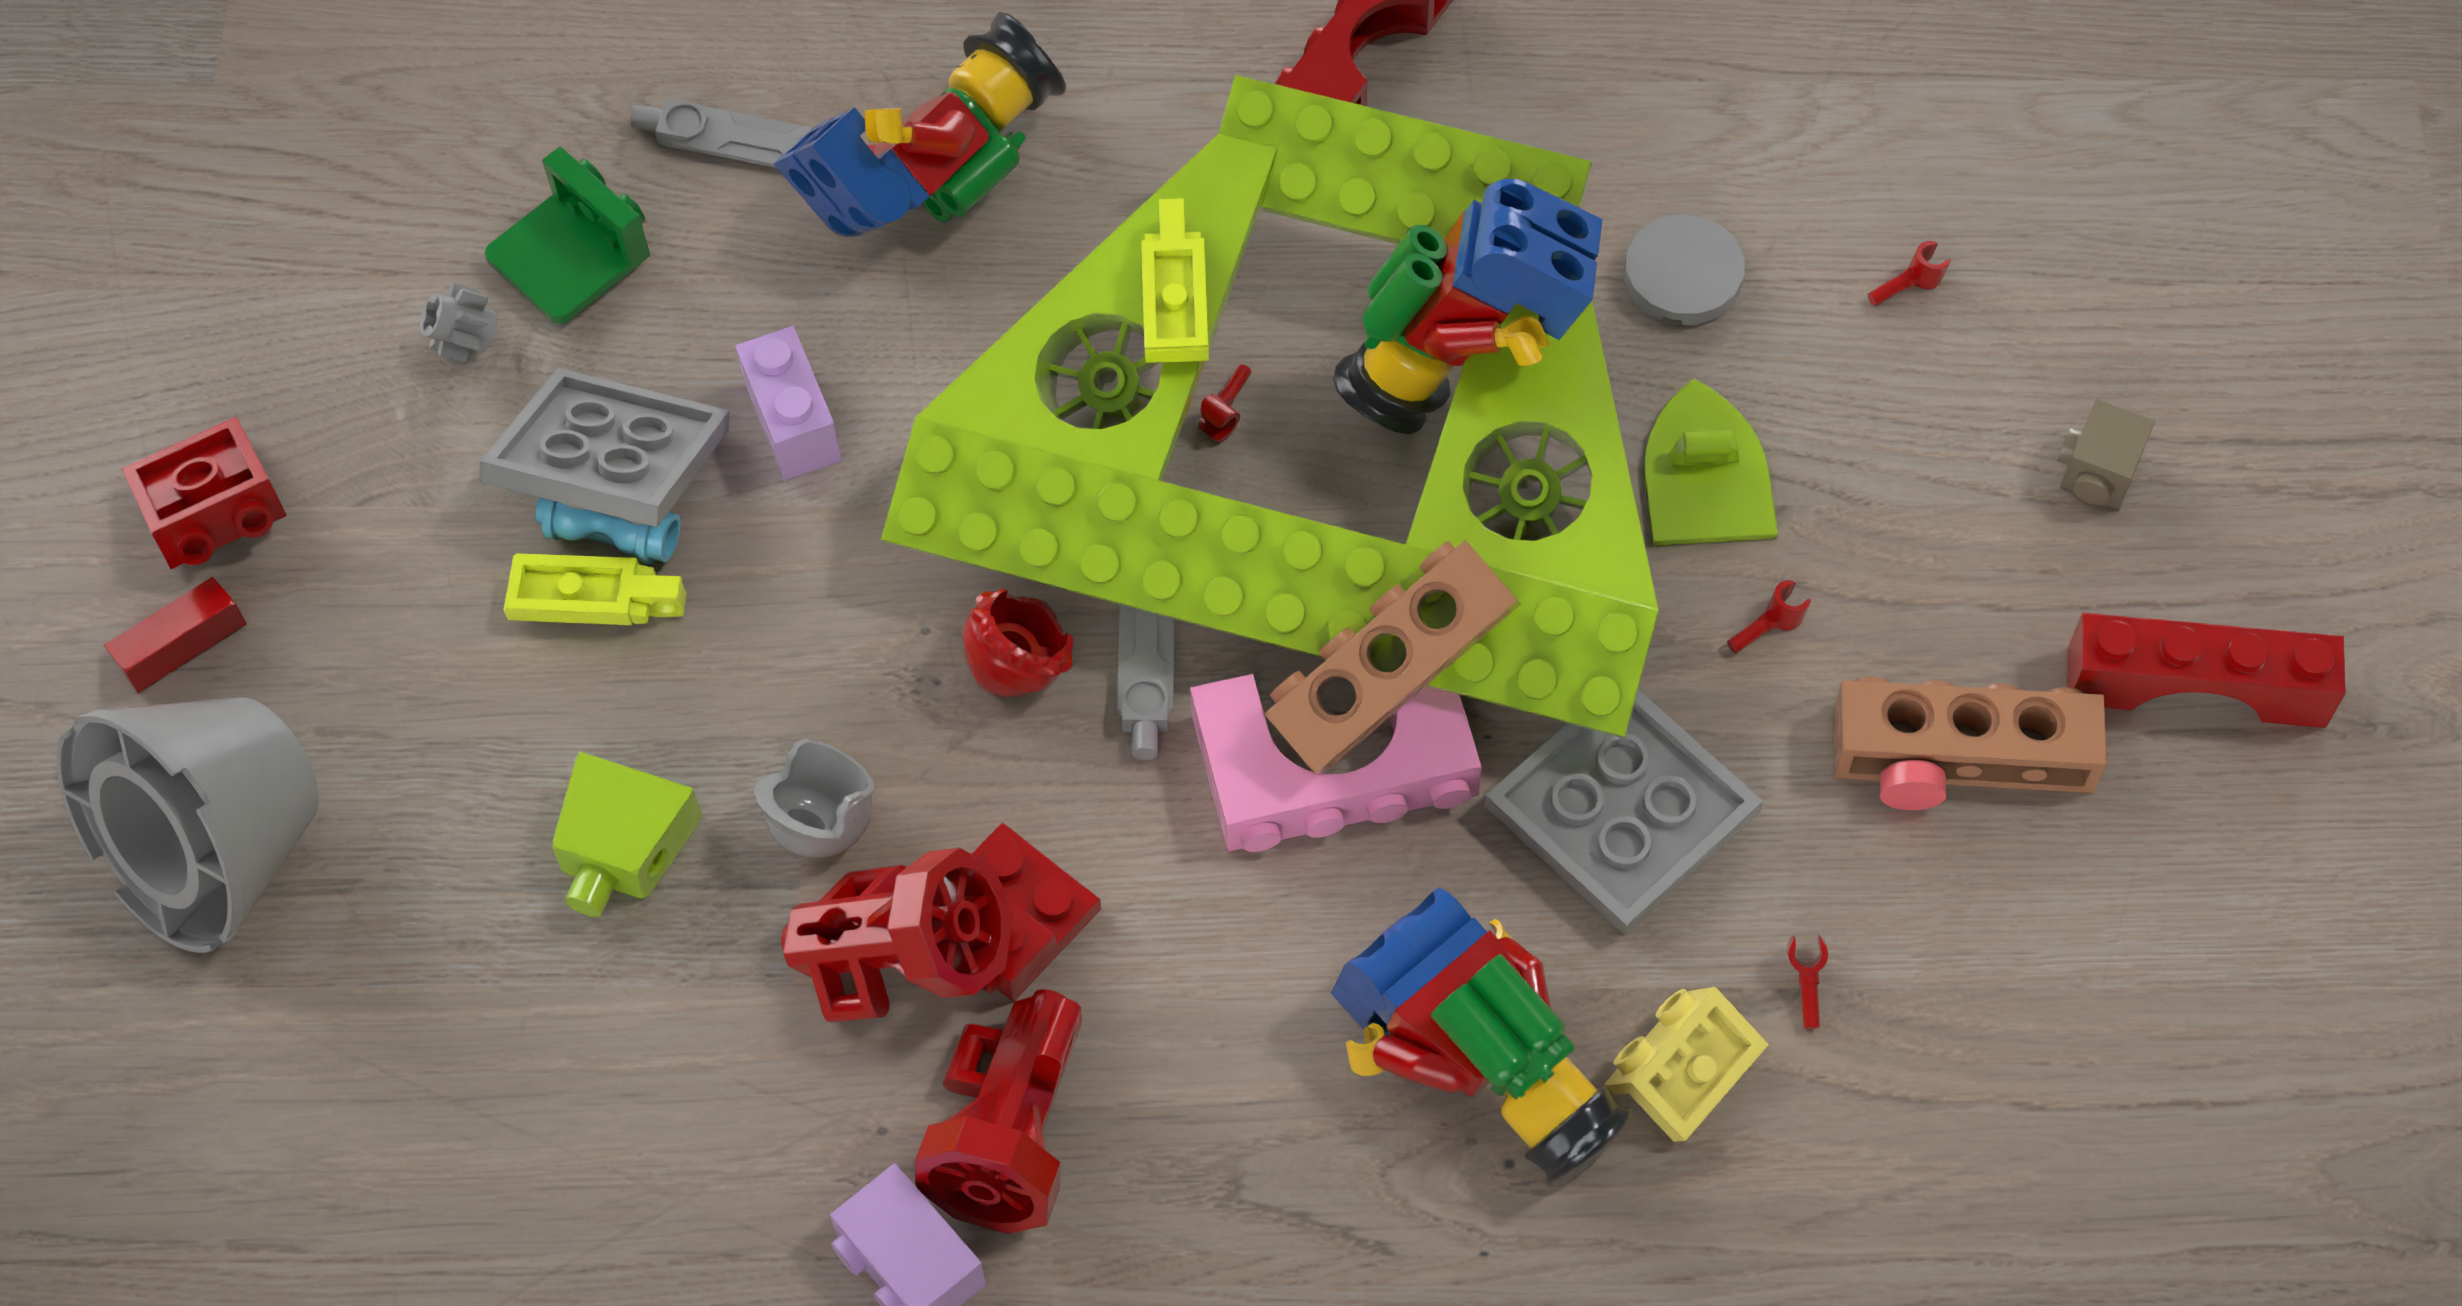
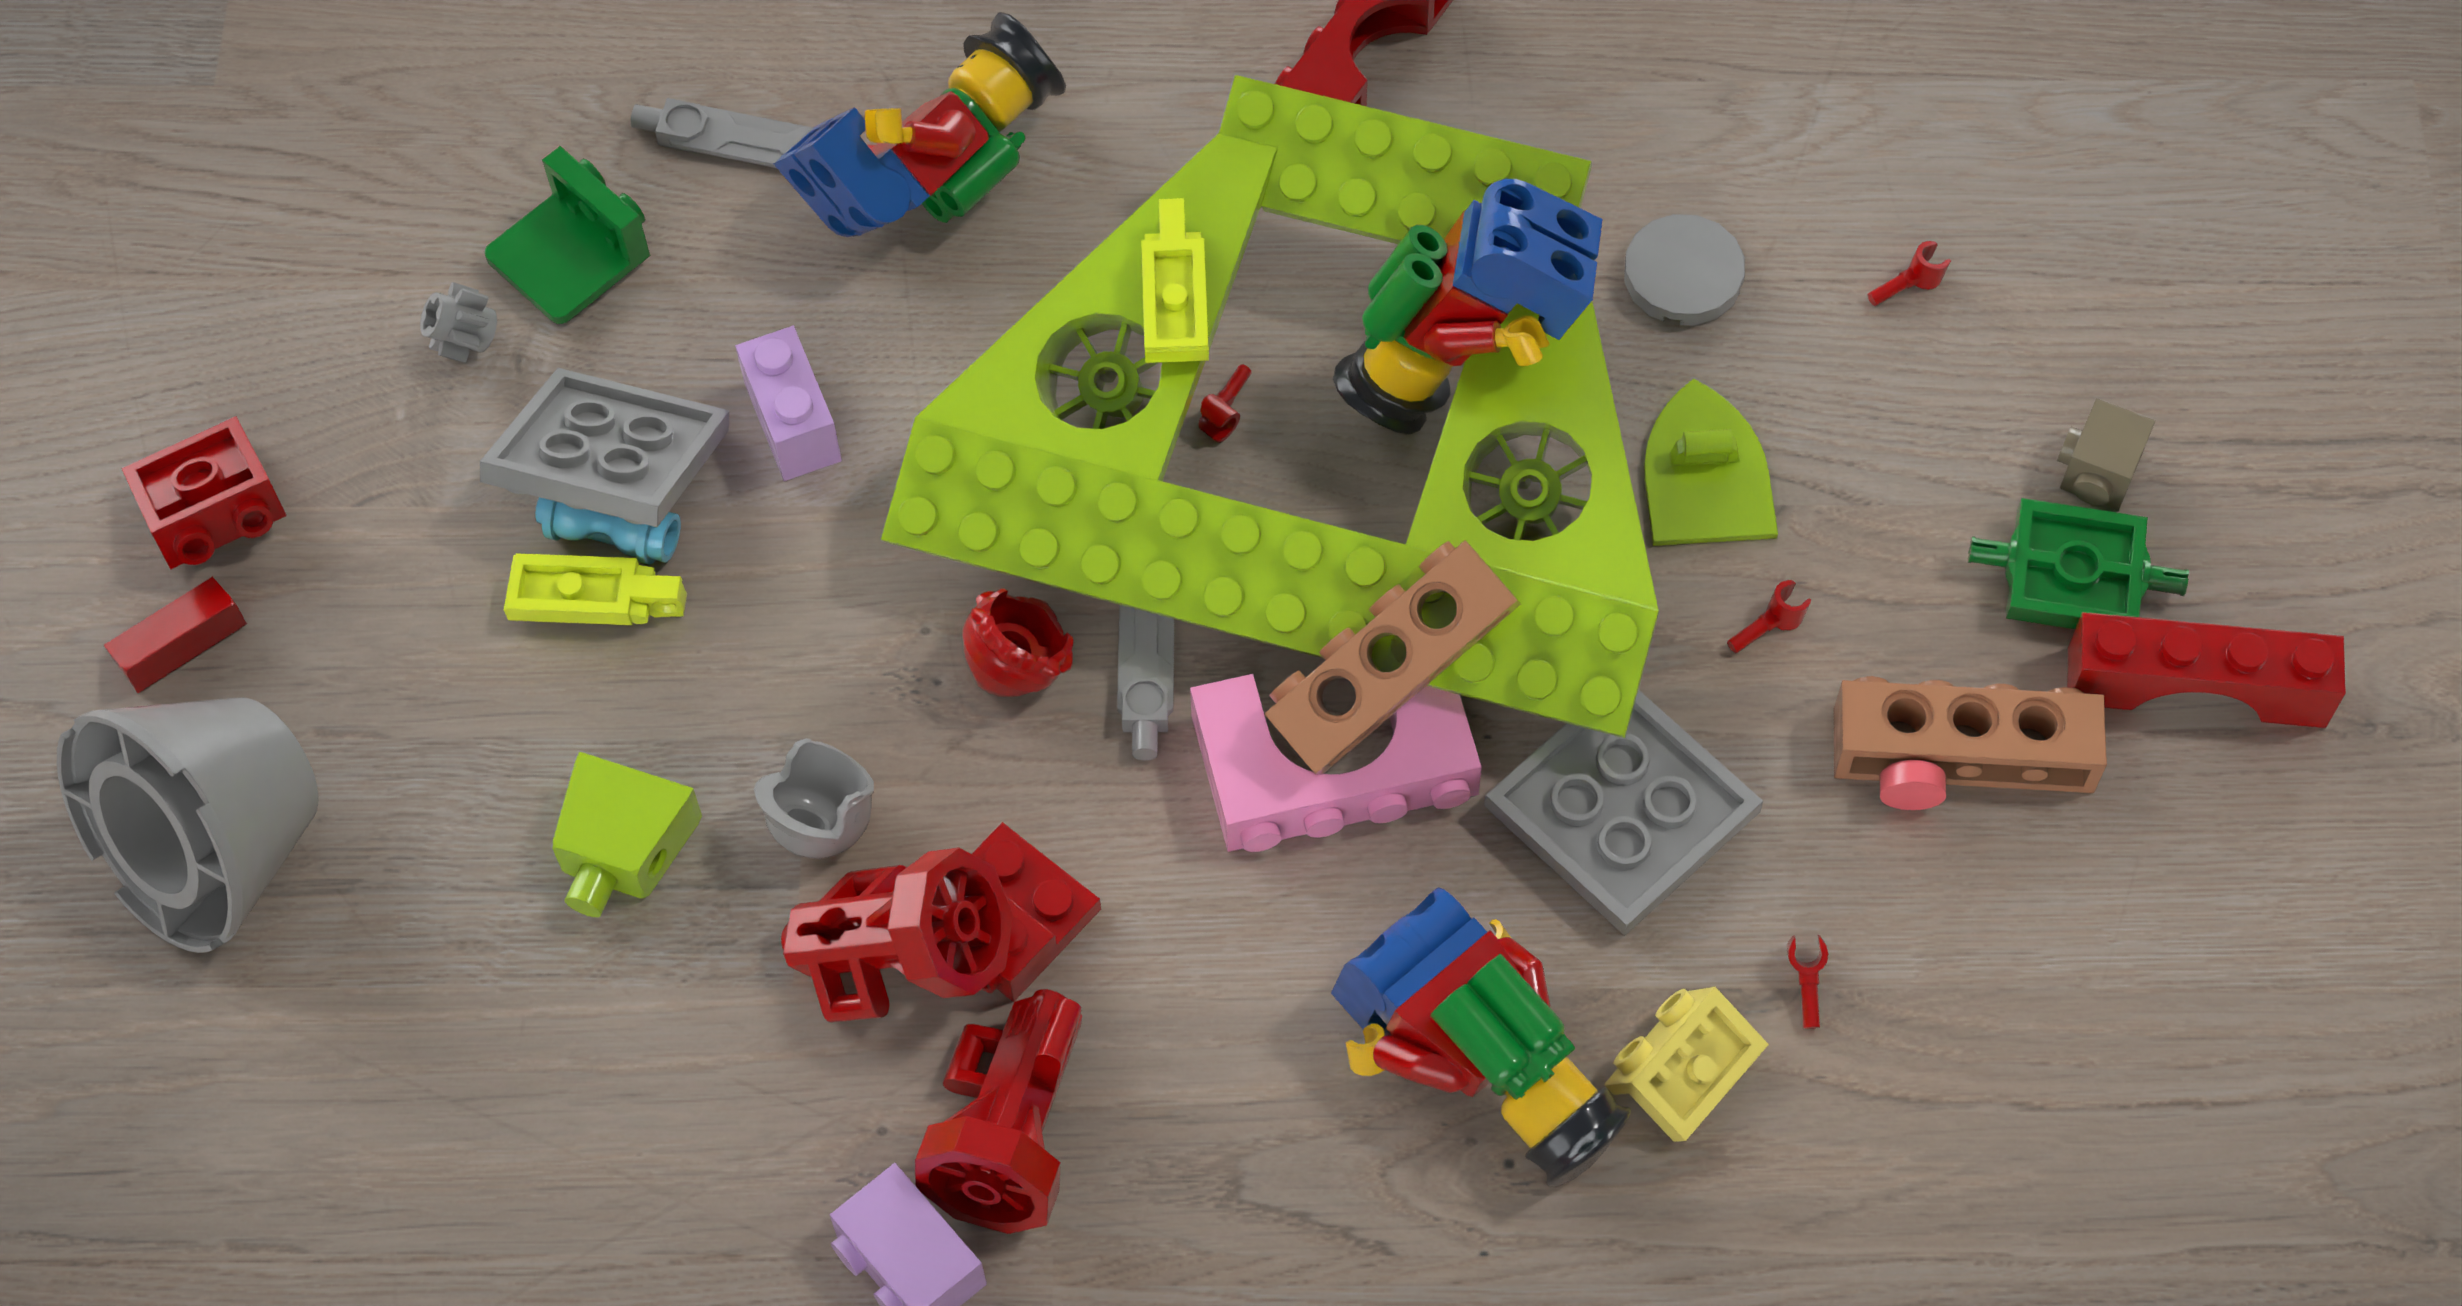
none -> green plate [1967,498,2189,629]

